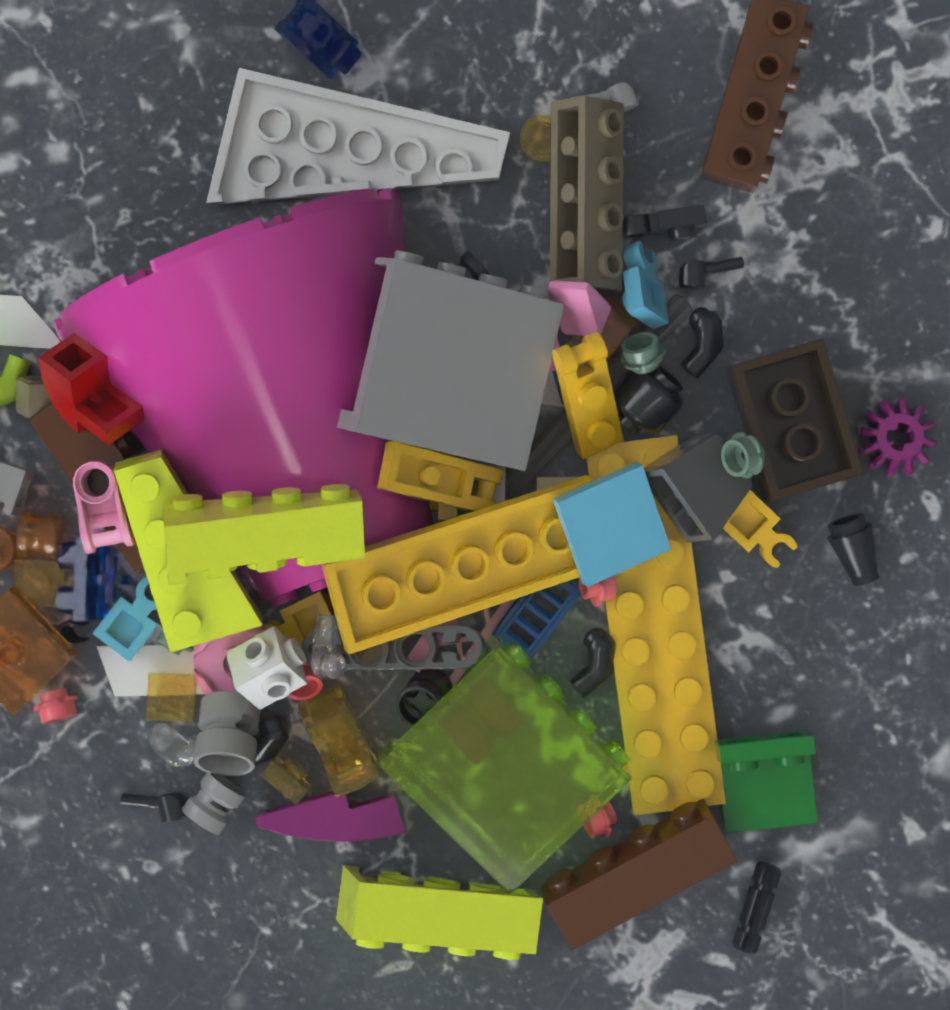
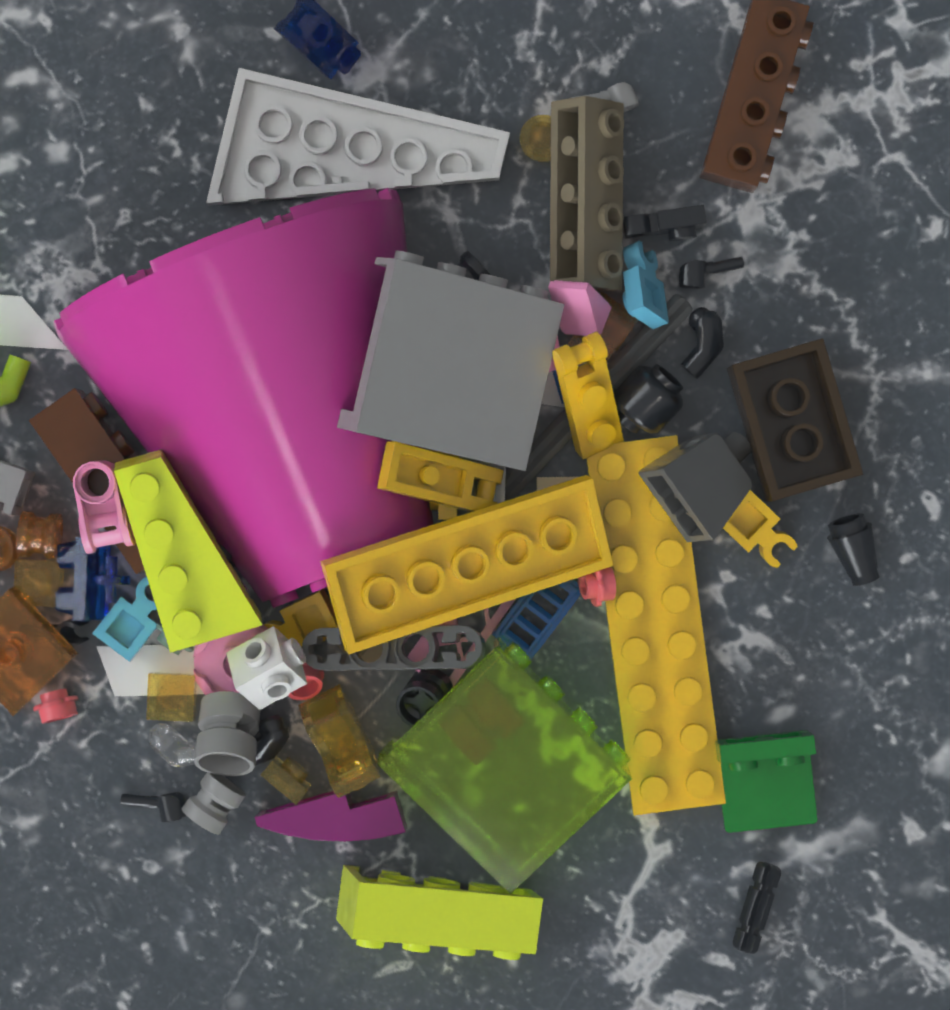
dark tan slope [16,376,52,418] -> none
red brick [38,333,144,446] -> none
neon yellow wedge [163,484,365,586] -> none
clear arm [311,613,345,680] -> none
reddish brown brick [540,798,737,950] -> none
medium azure tile [552,462,671,587] -> none
black arm [569,628,616,698] -> none
coral plate [577,794,617,839] -> none
sand green plate [620,332,666,374] -> none
sand green plate [721,432,765,479] -> none
magenta gear [856,398,937,477] -> none

